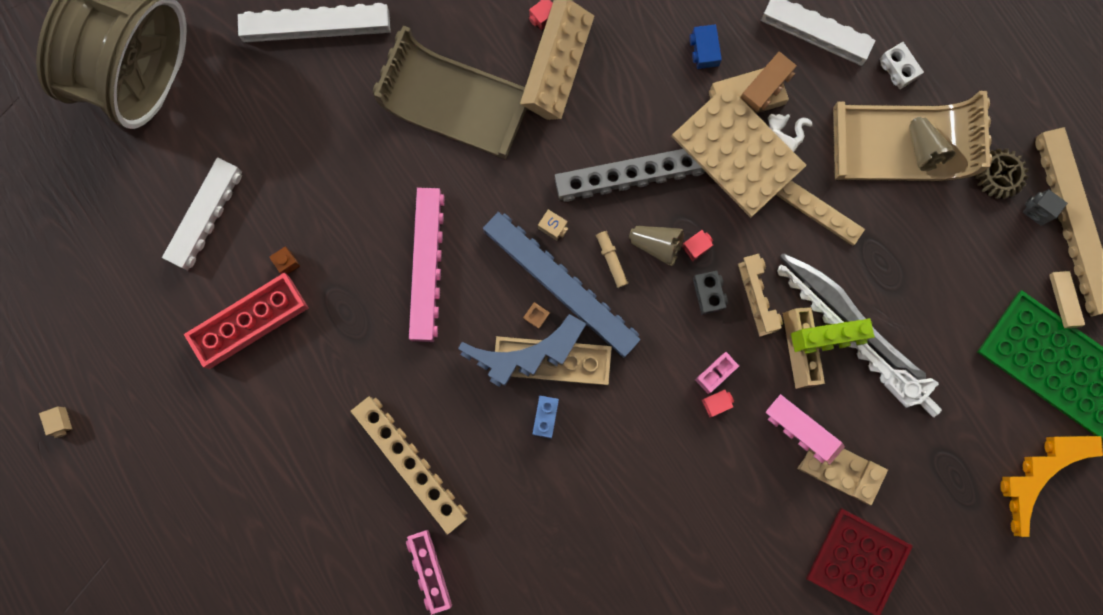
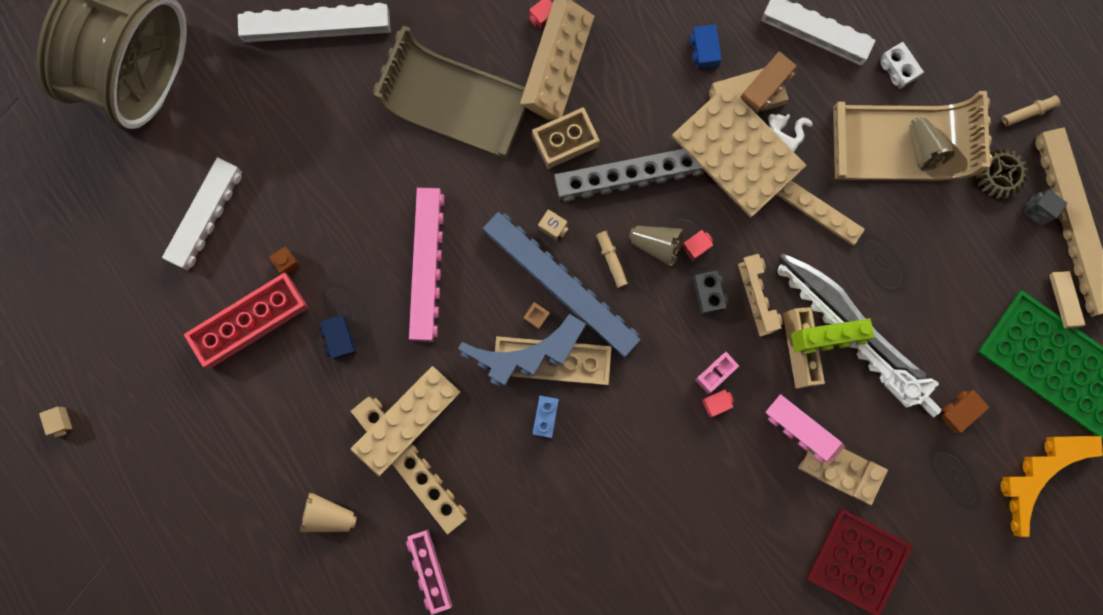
none -> tan cone [300,493,357,533]
none -> dark blue brick [319,315,357,360]
none -> tan plate [350,366,460,477]
none -> tan brick [532,107,600,169]
none -> dark orange brick [939,390,990,434]
none -> tan pin [1002,95,1060,127]

